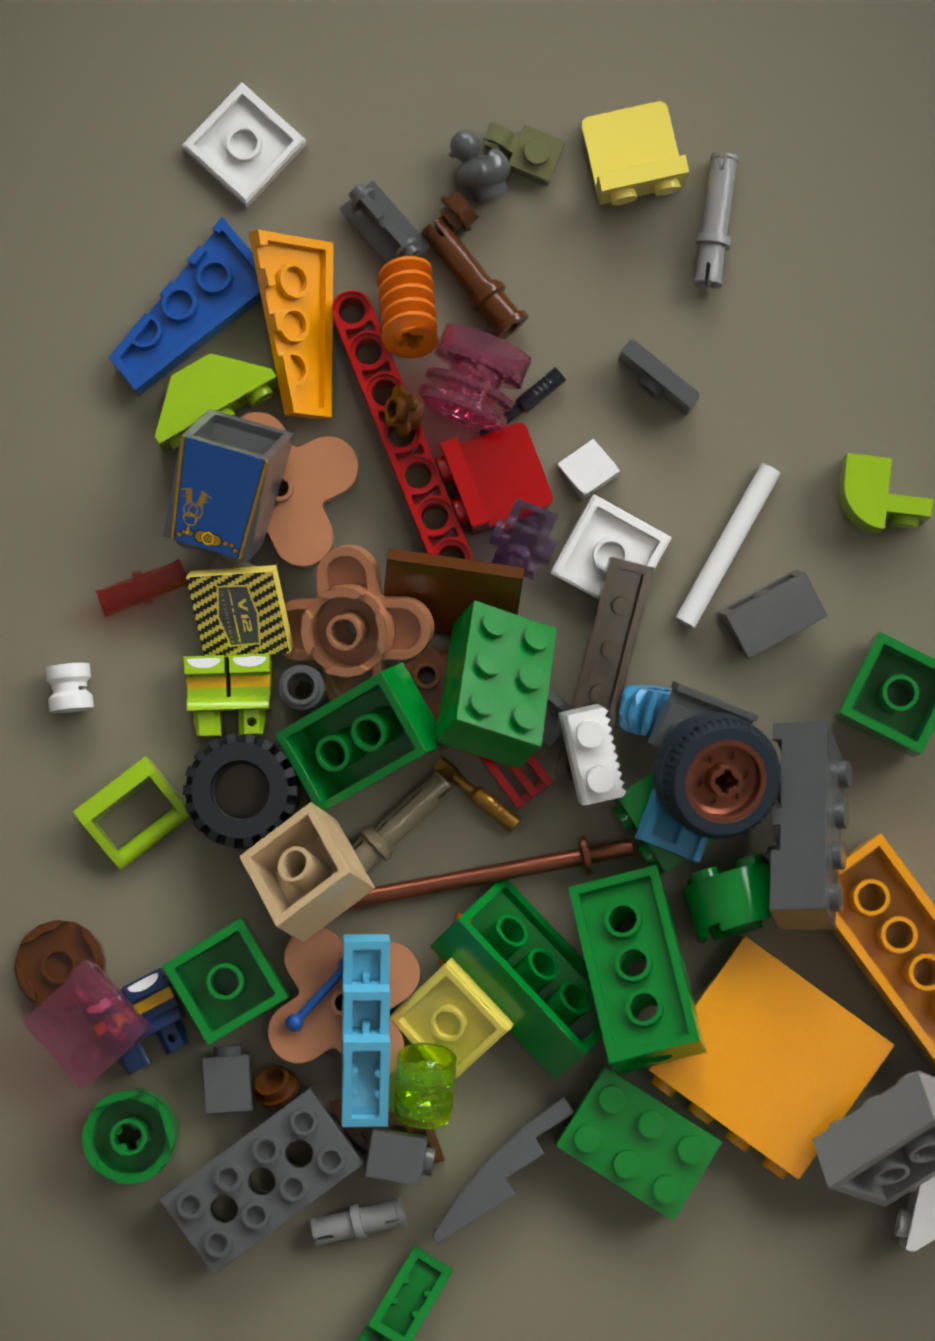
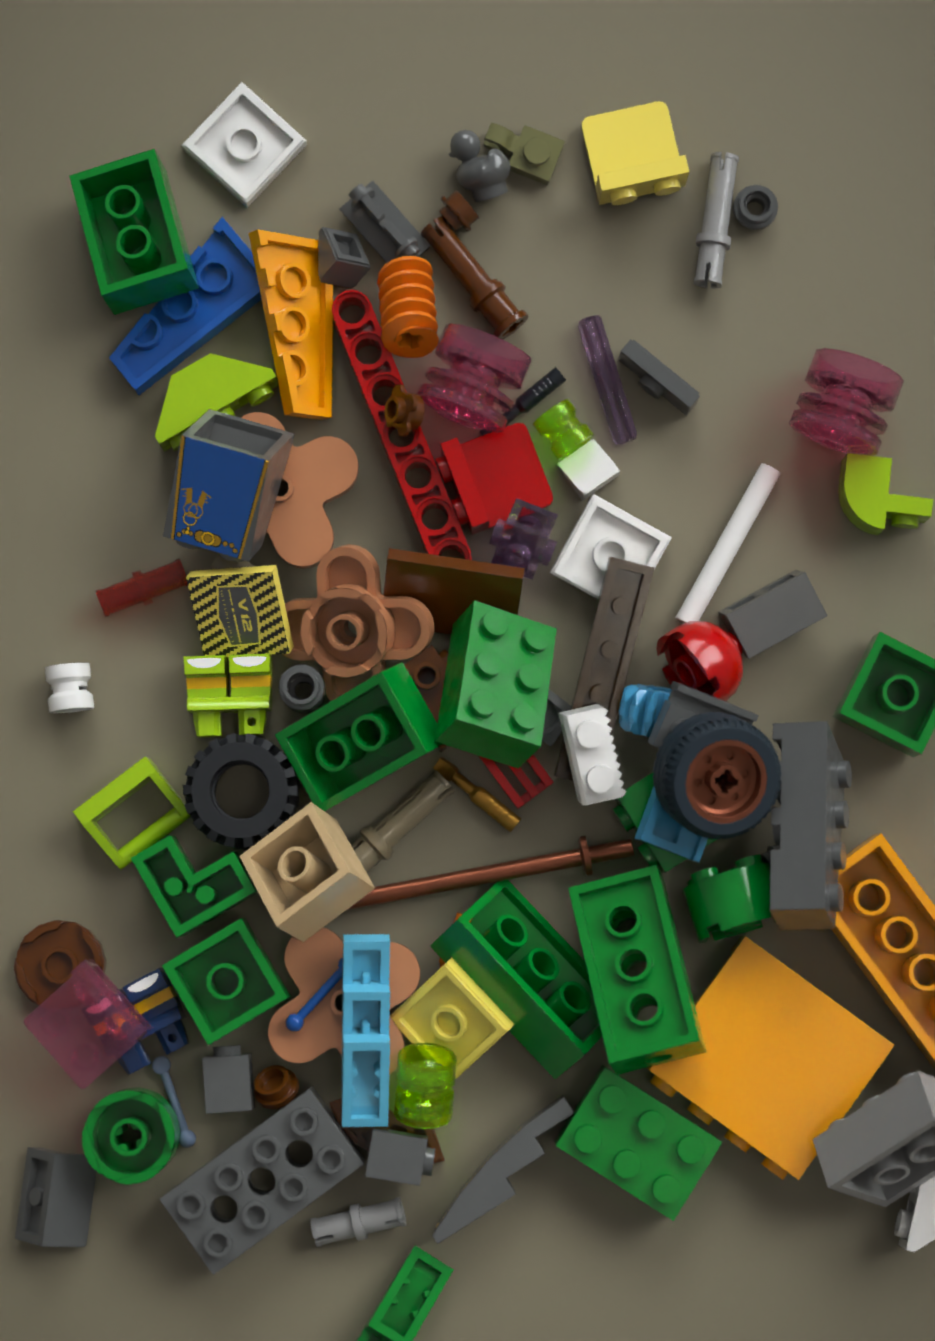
none -> dark grey panel [15,1147,97,1247]
none -> green brick [69,149,199,315]
none -> green brick [131,835,258,938]
none -> sand blue hinge [152,1056,196,1148]
none -> dark grey slope [318,227,371,288]
none -> clear neon green wheel [533,399,594,461]
none -> clear purple axle [578,315,637,445]
none -> red cylinder [656,621,743,701]
none -> dark grey plate [733,185,778,230]
none -> clear pink wheel [788,348,904,456]

